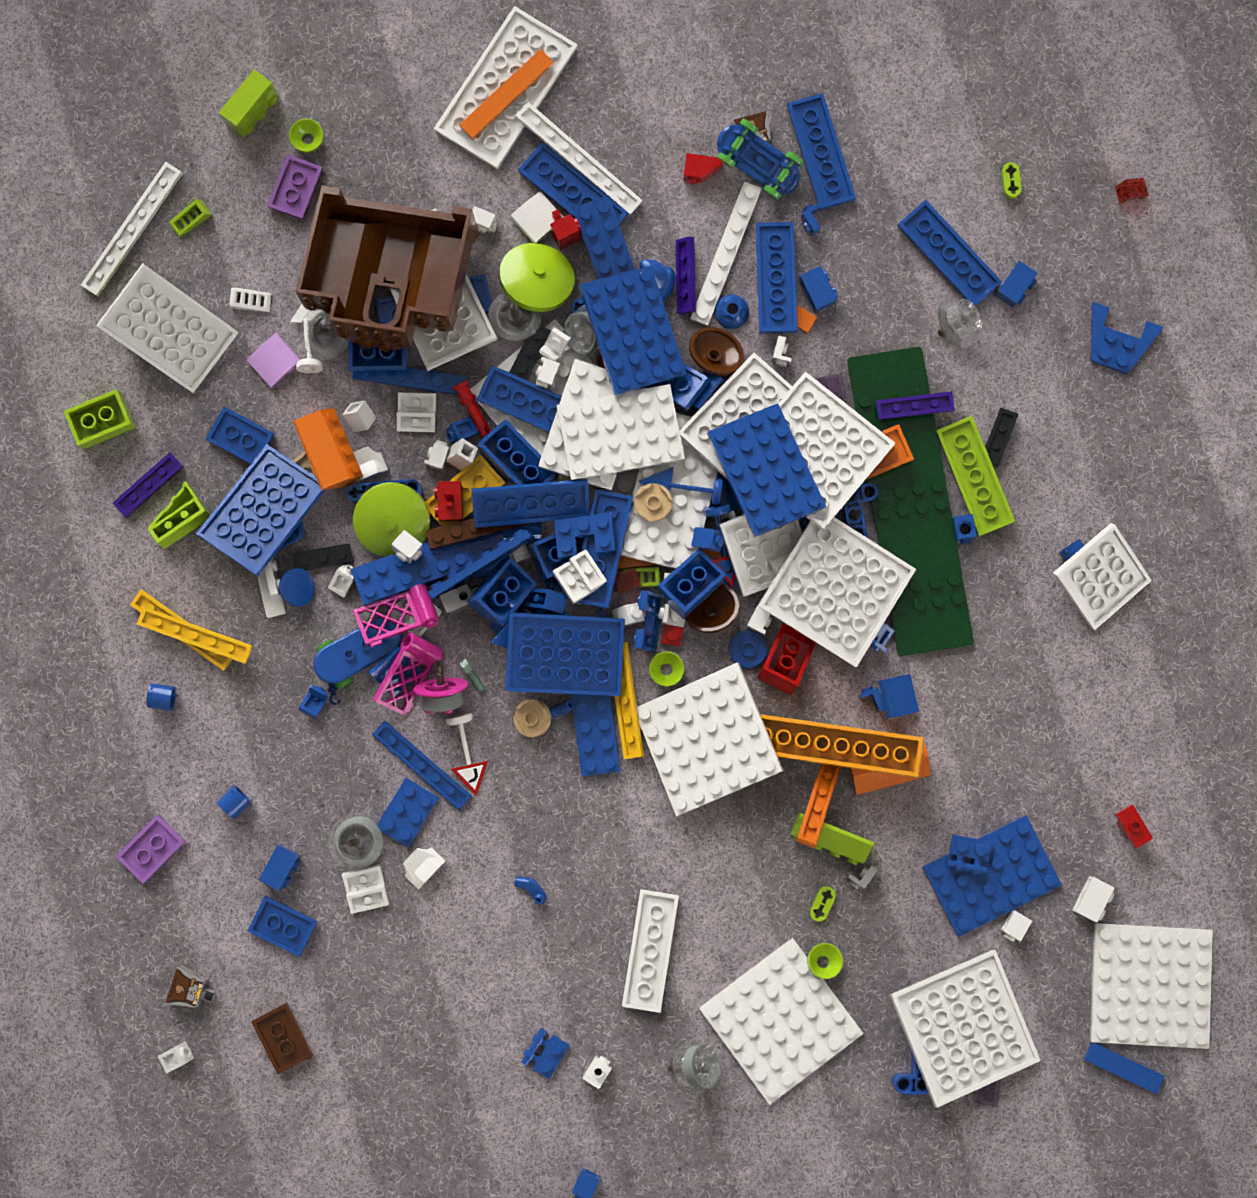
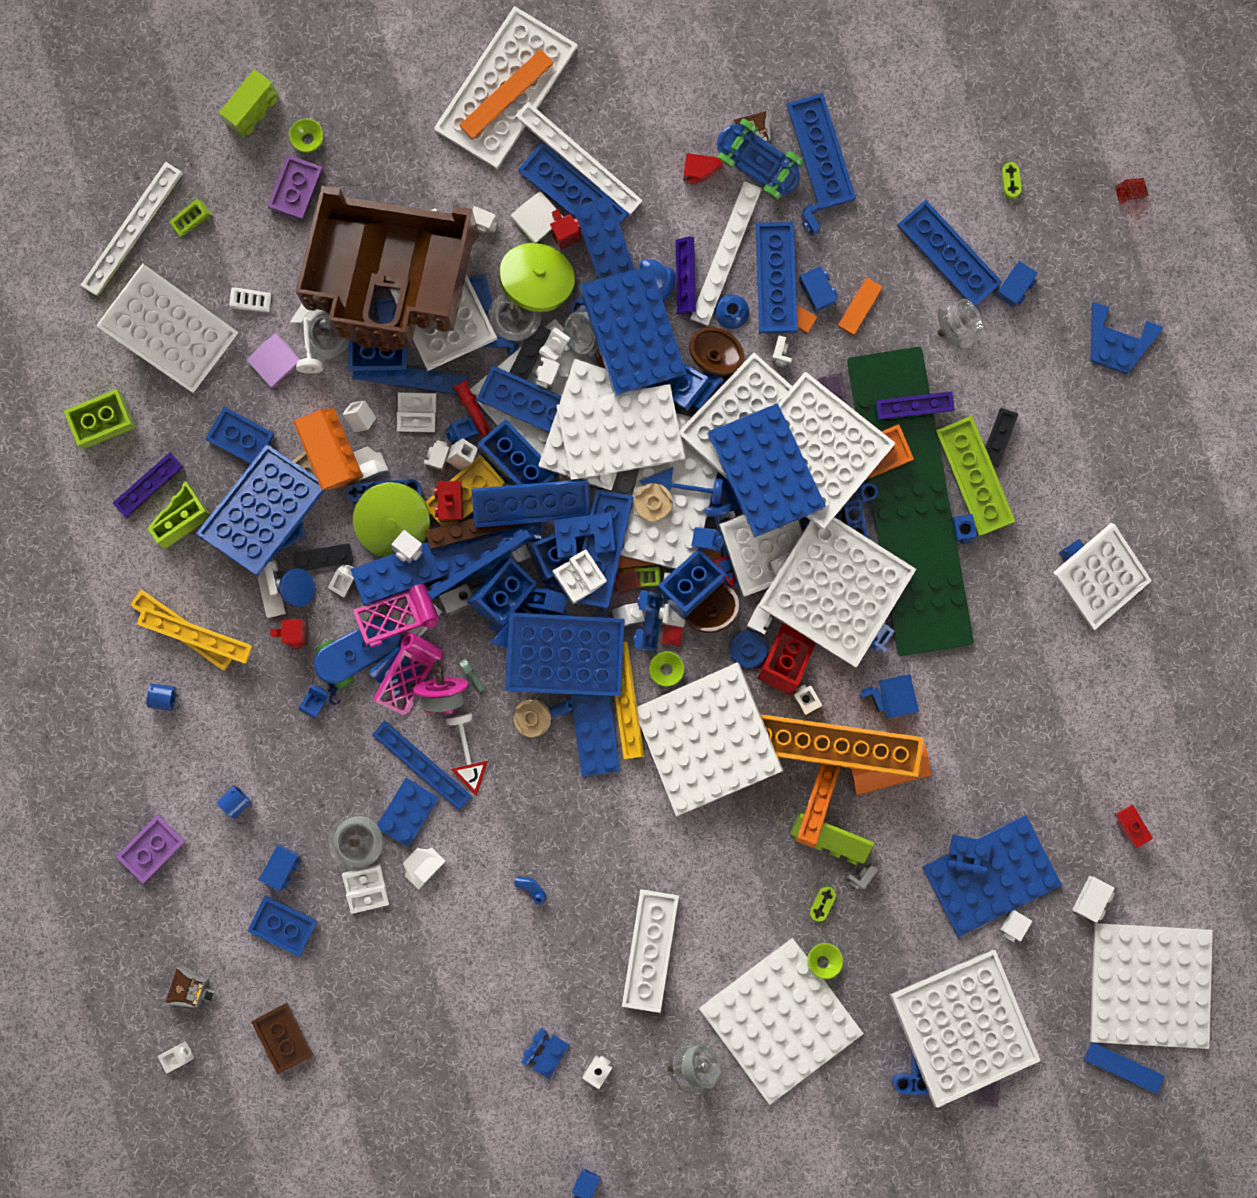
none -> red brick [270,619,308,649]
none -> blue arm [483,337,519,354]
none -> white brick [793,684,822,715]
none -> orange tile [837,277,883,336]

